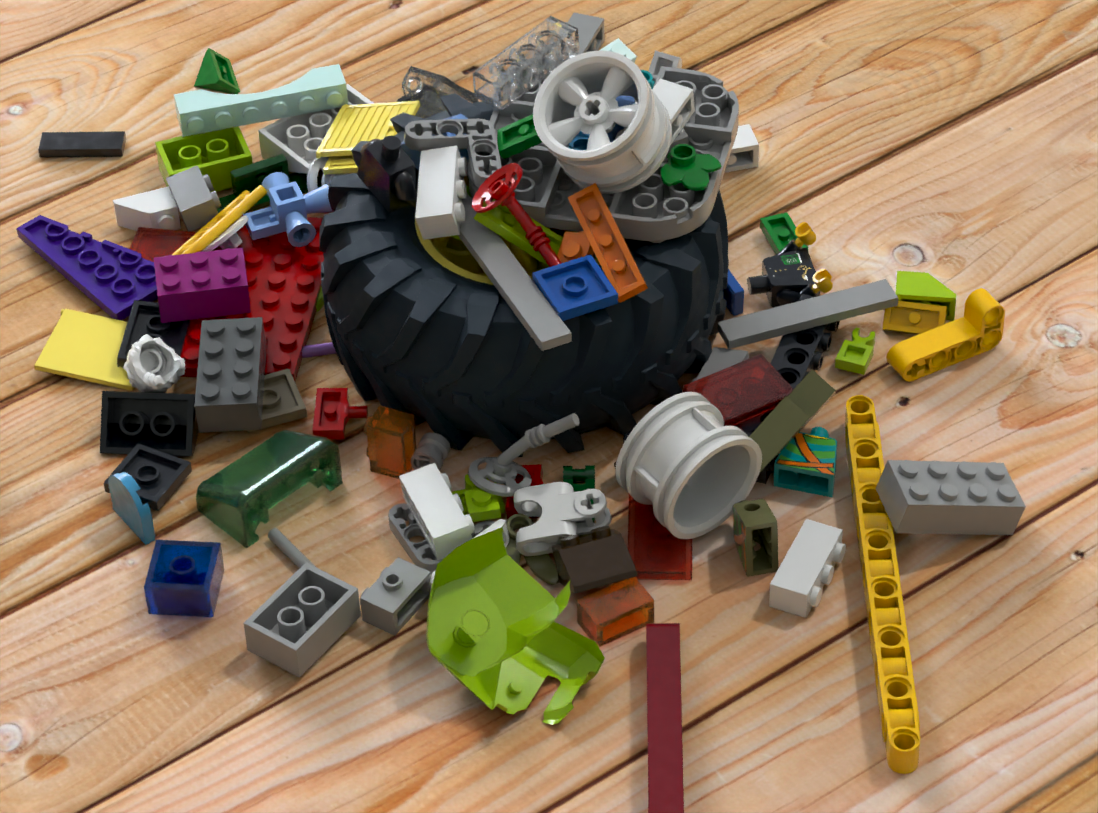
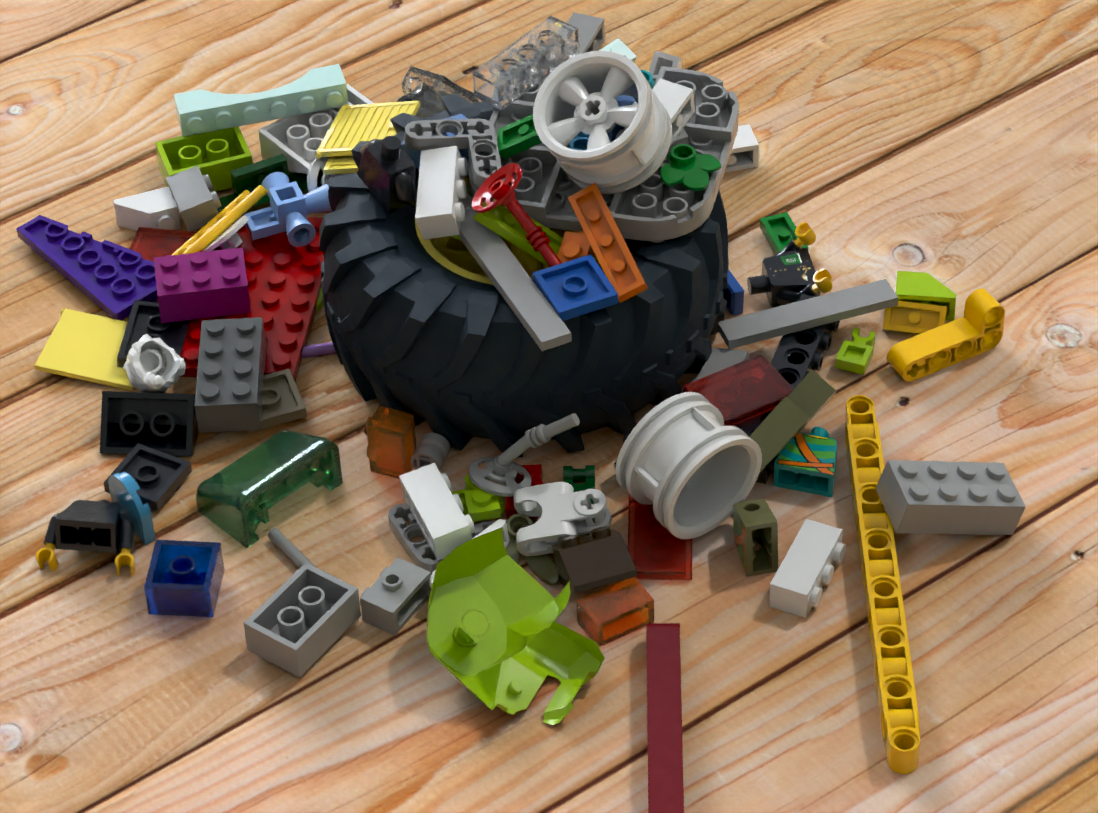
black tile [38,131,126,157] -> none
green slope [194,48,240,94] -> none
red plate [312,388,368,439] -> none
none -> black torso [36,500,136,576]

